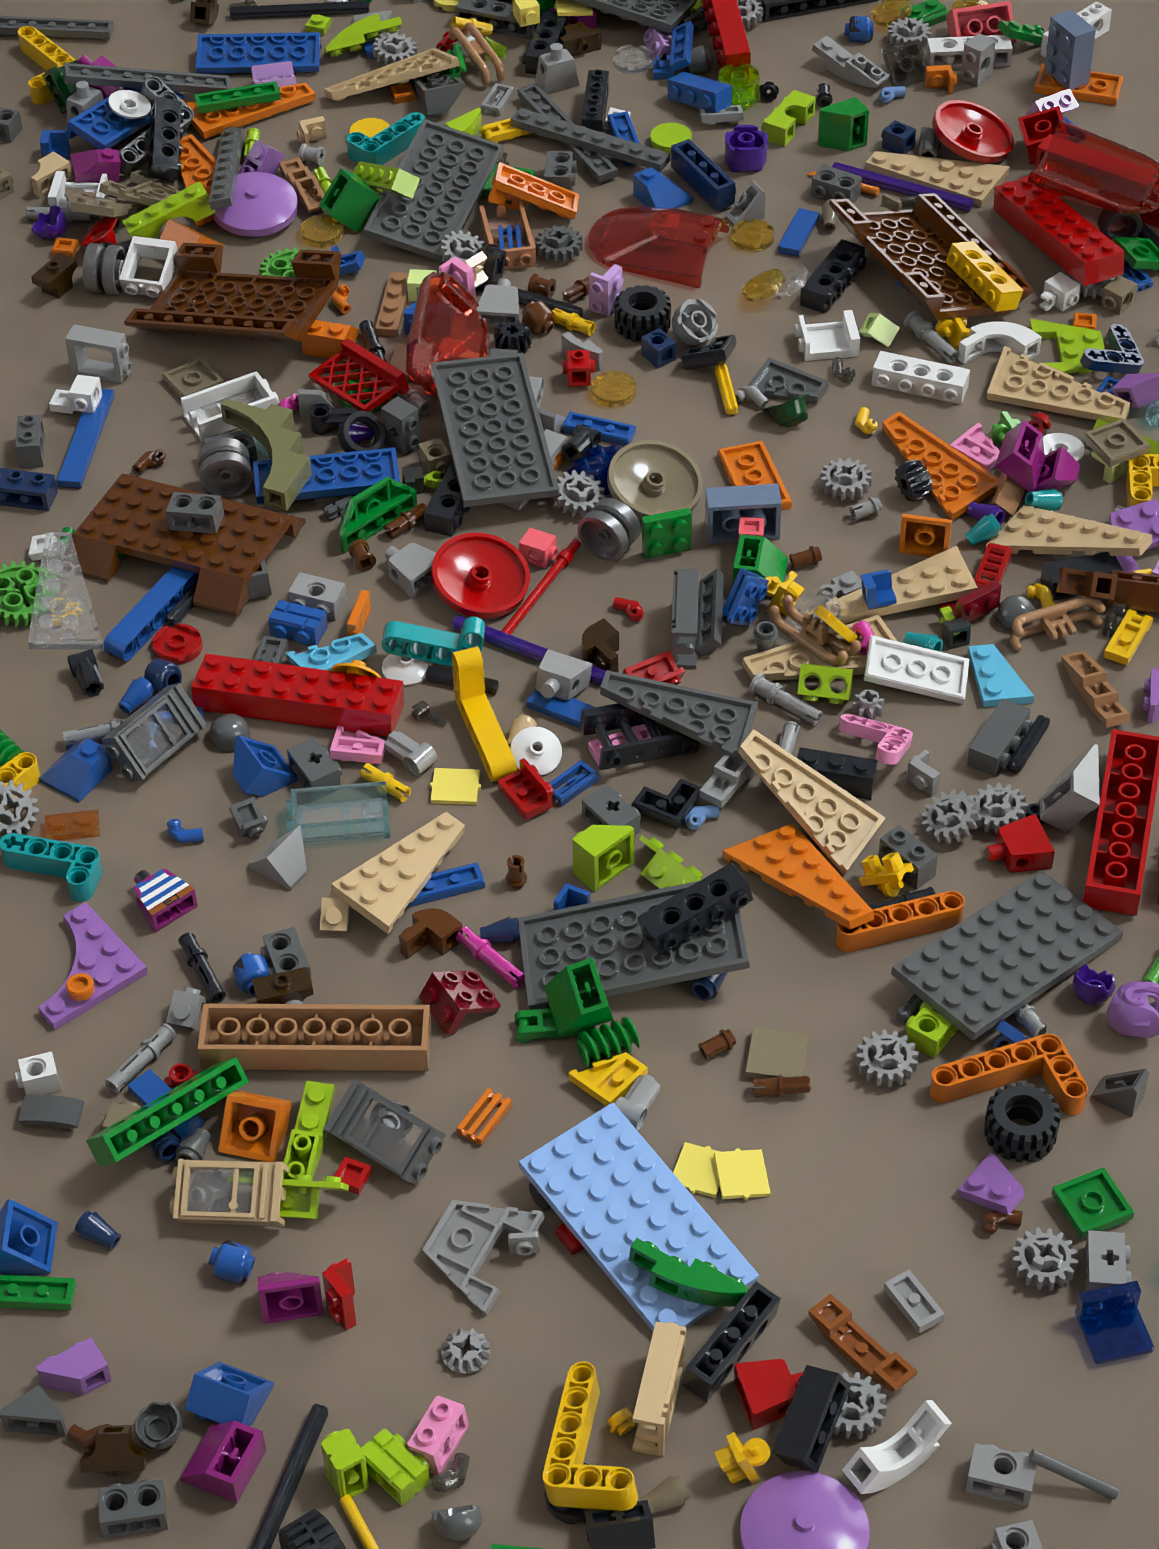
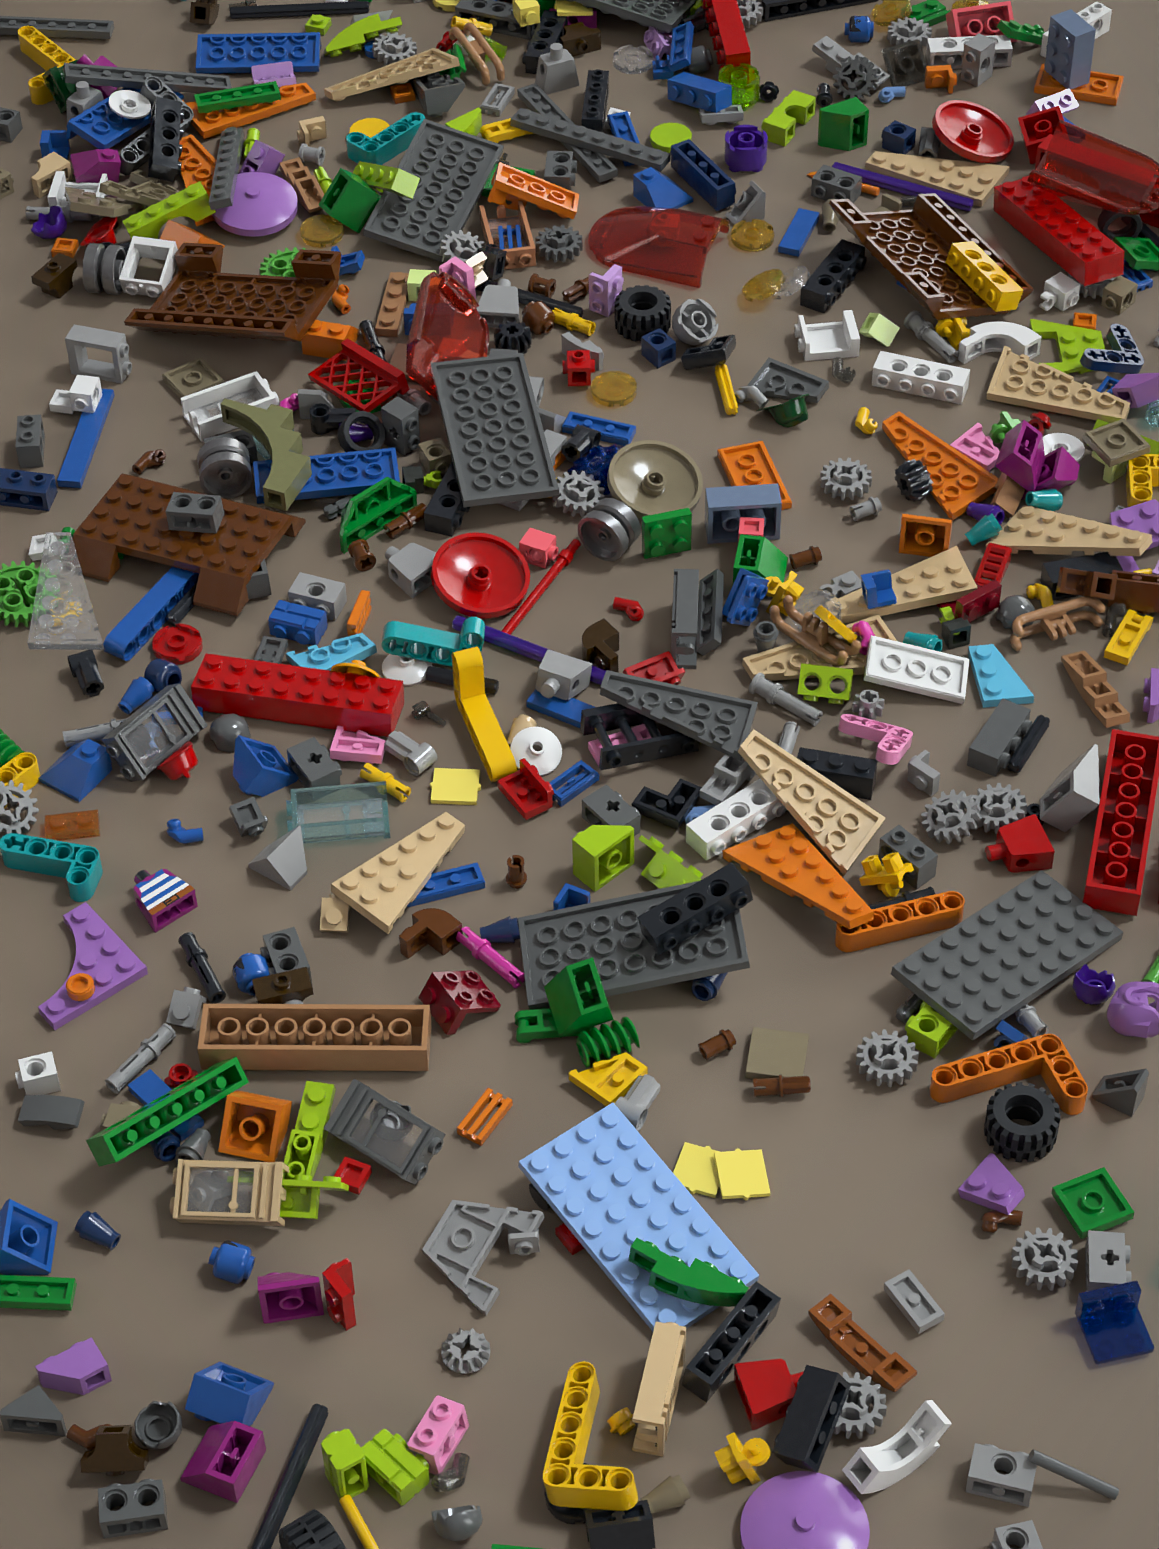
none -> red piece [157,741,198,780]
none -> white brick [686,778,787,861]
none -> dark grey gear [833,55,879,101]

